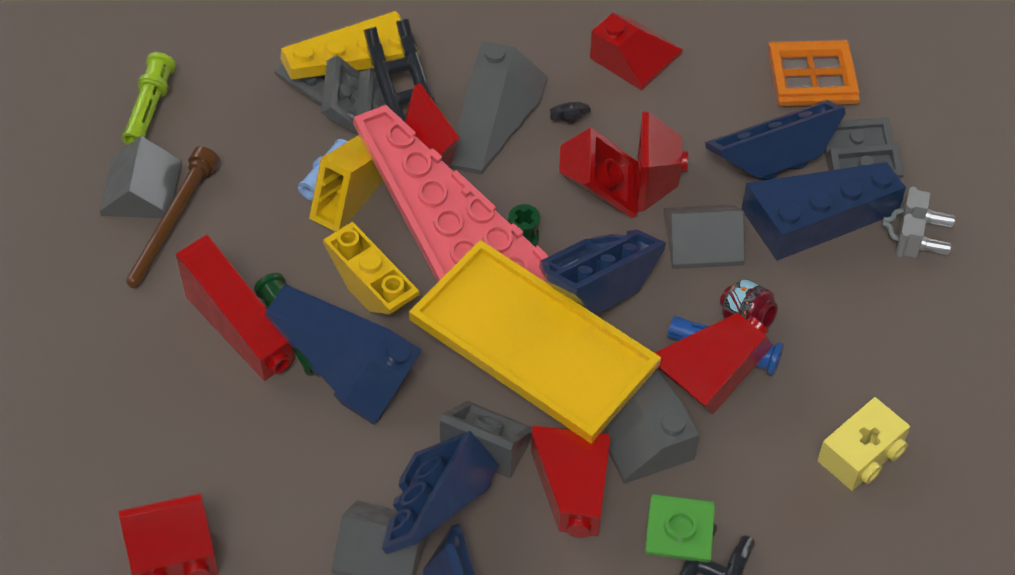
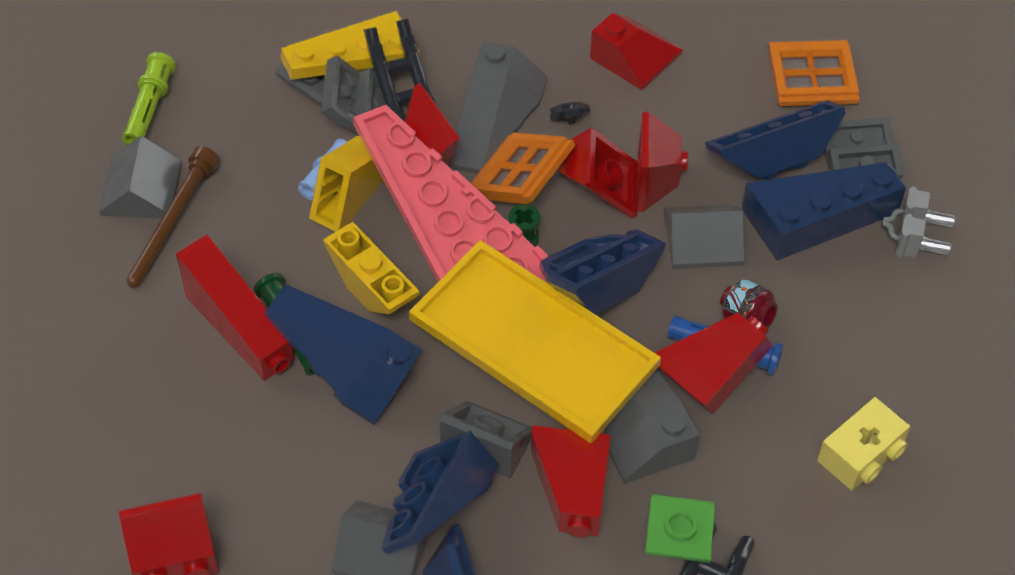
none -> orange piece [471,132,575,204]

